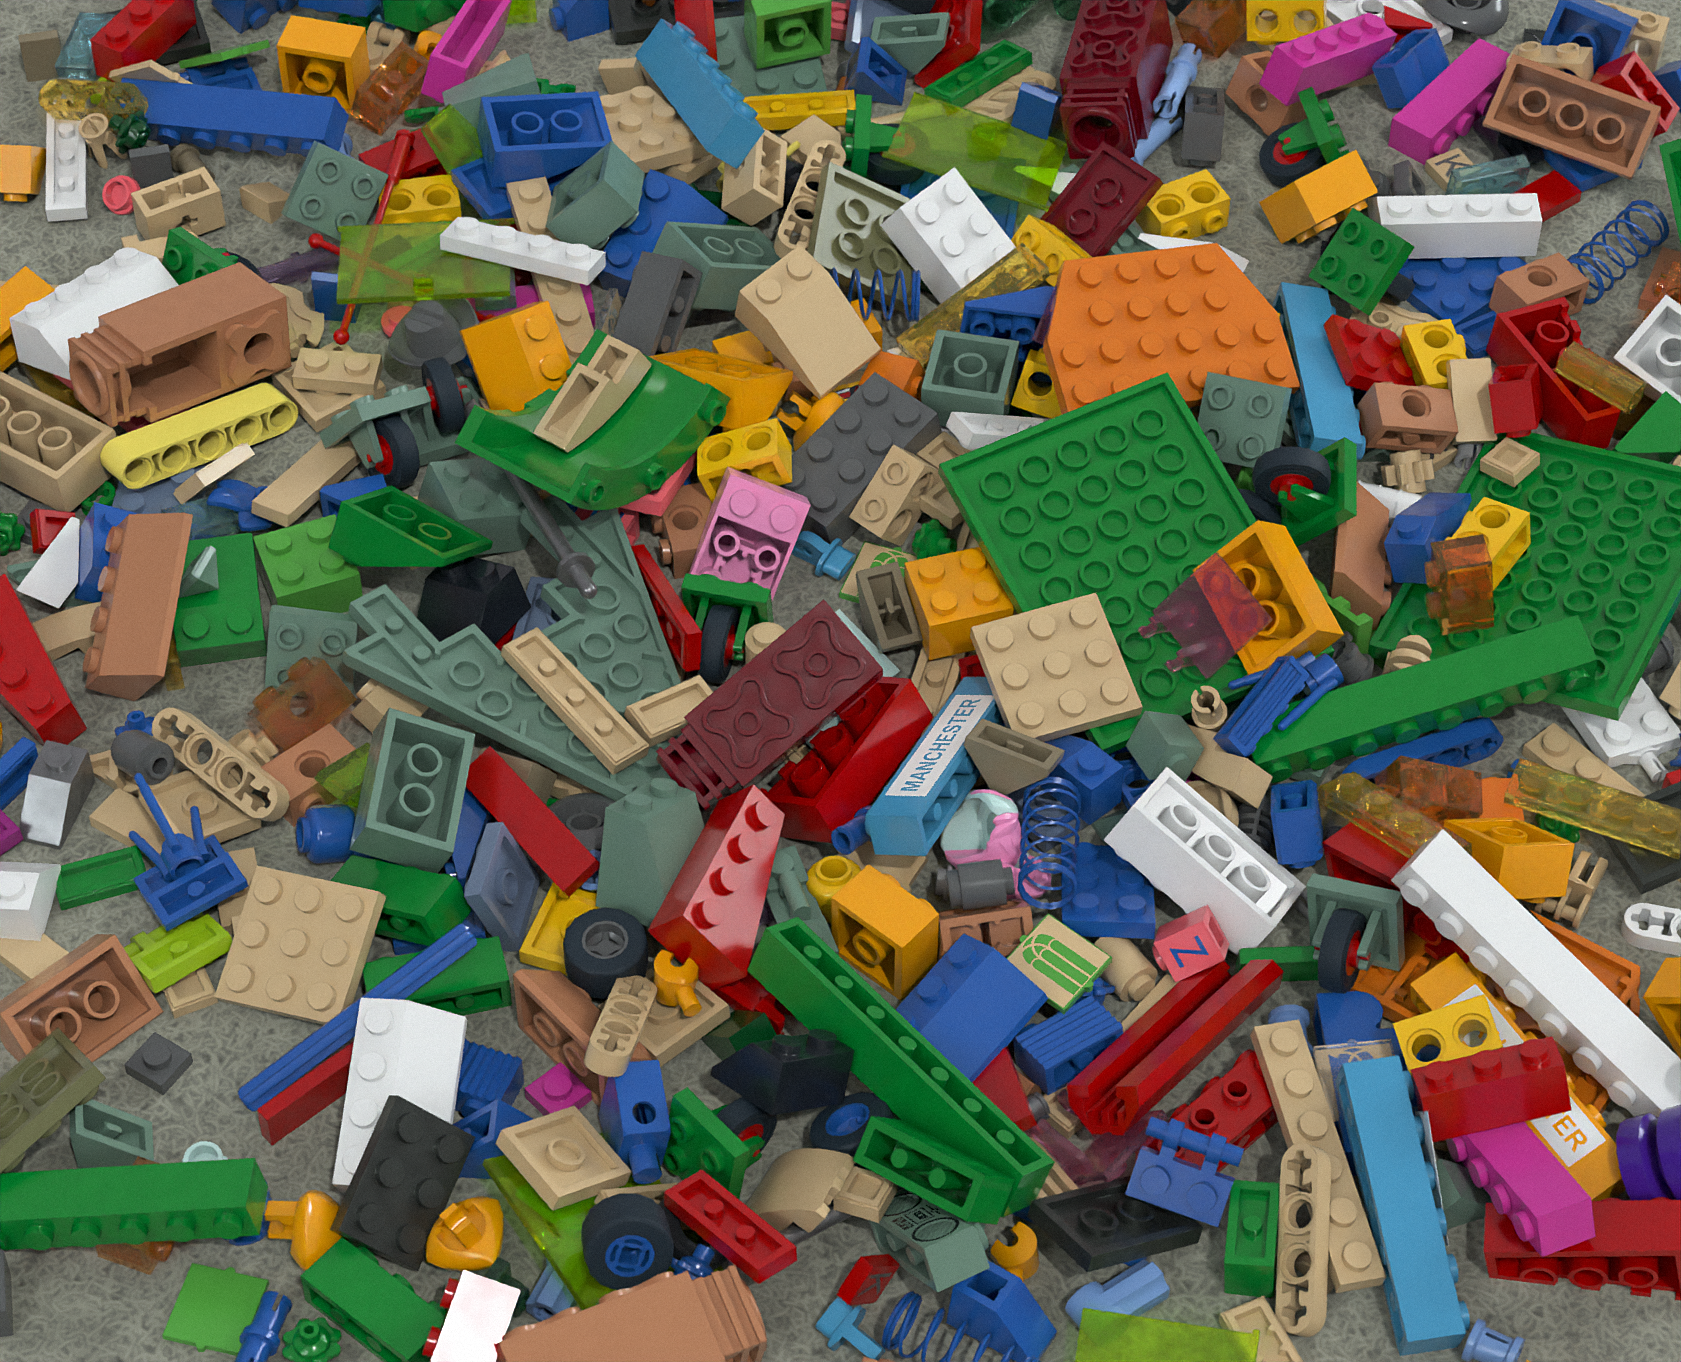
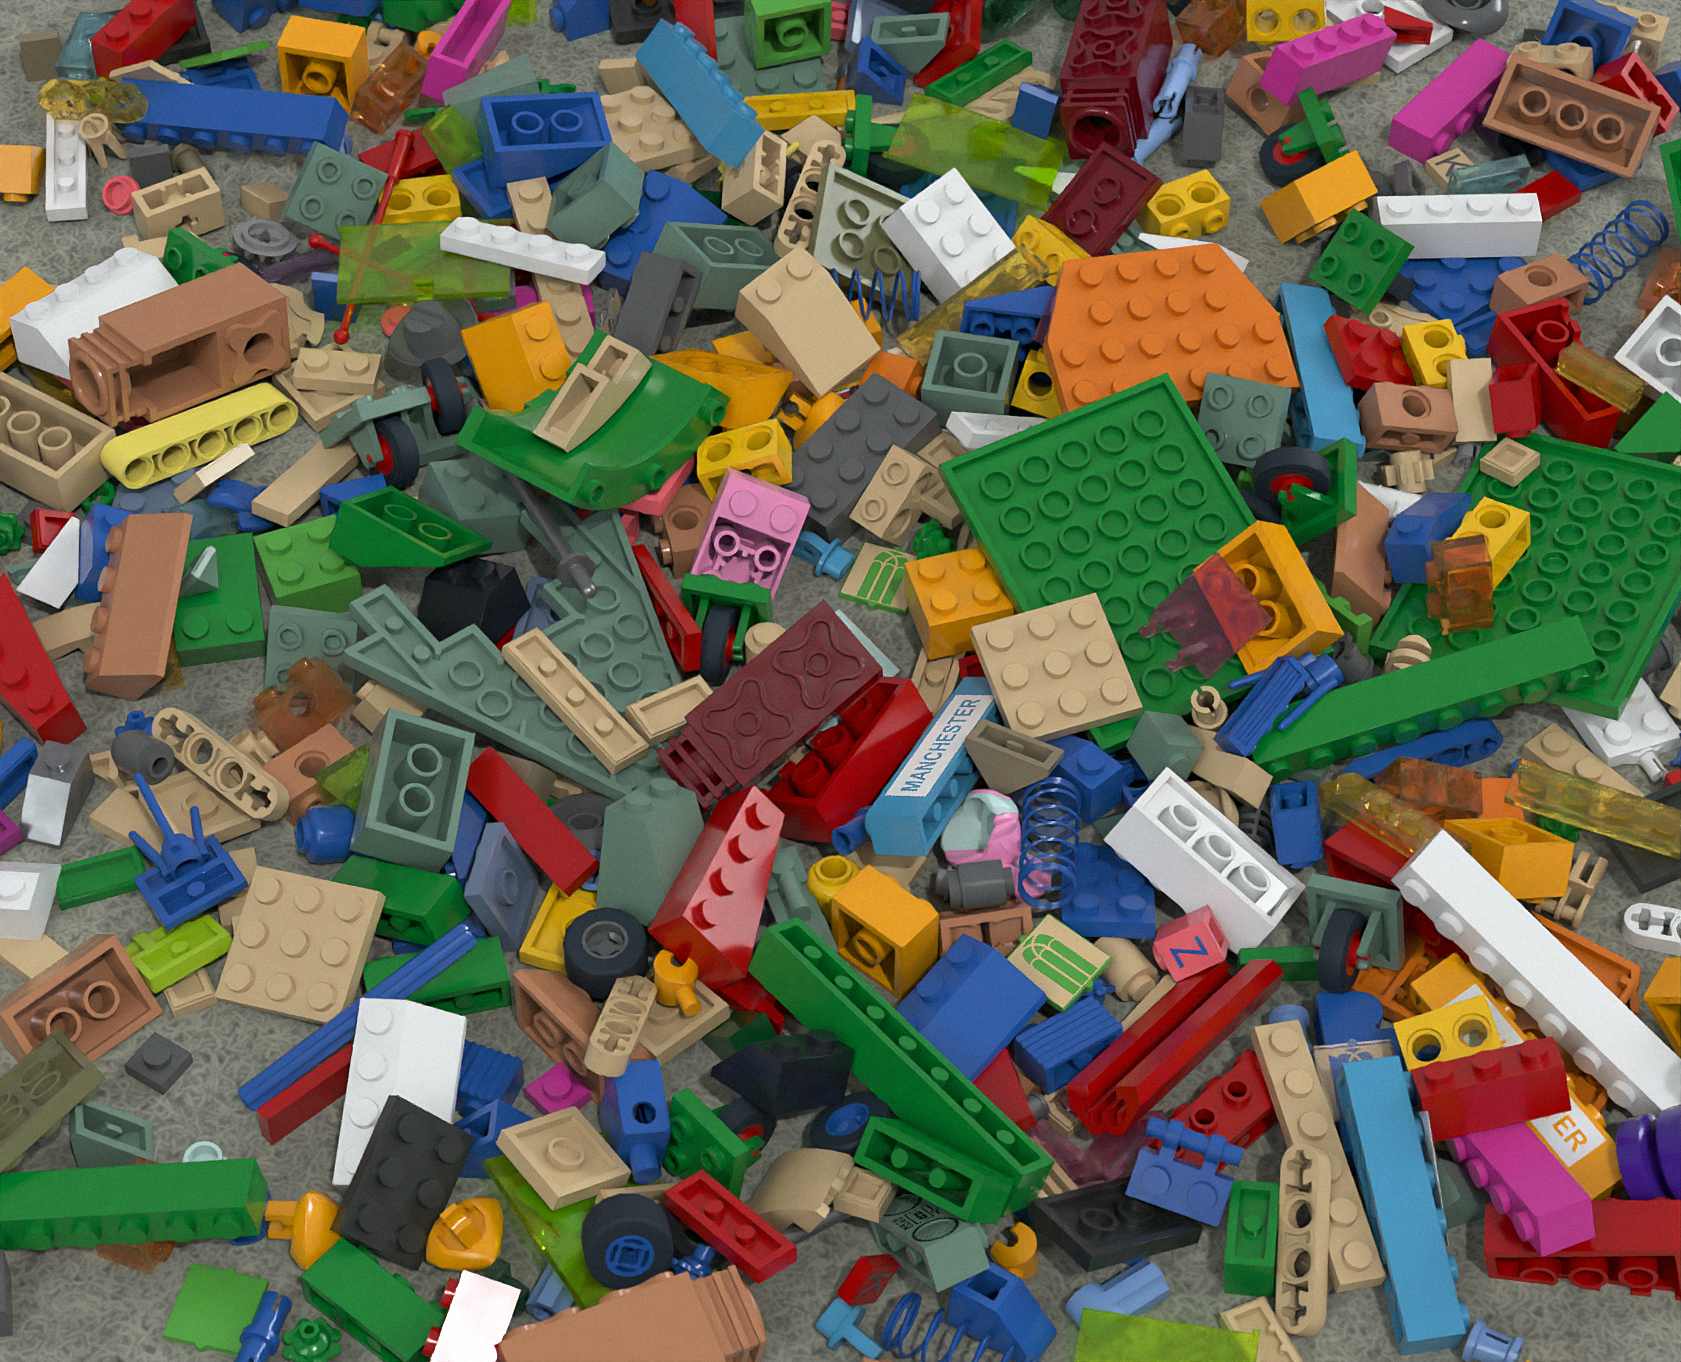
dark green plant [108,110,151,154] -> none
dark tan slope [856,561,923,653] -> none
blue brick [1372,28,1450,110] -> none
none -> light grey gear [232,219,297,264]

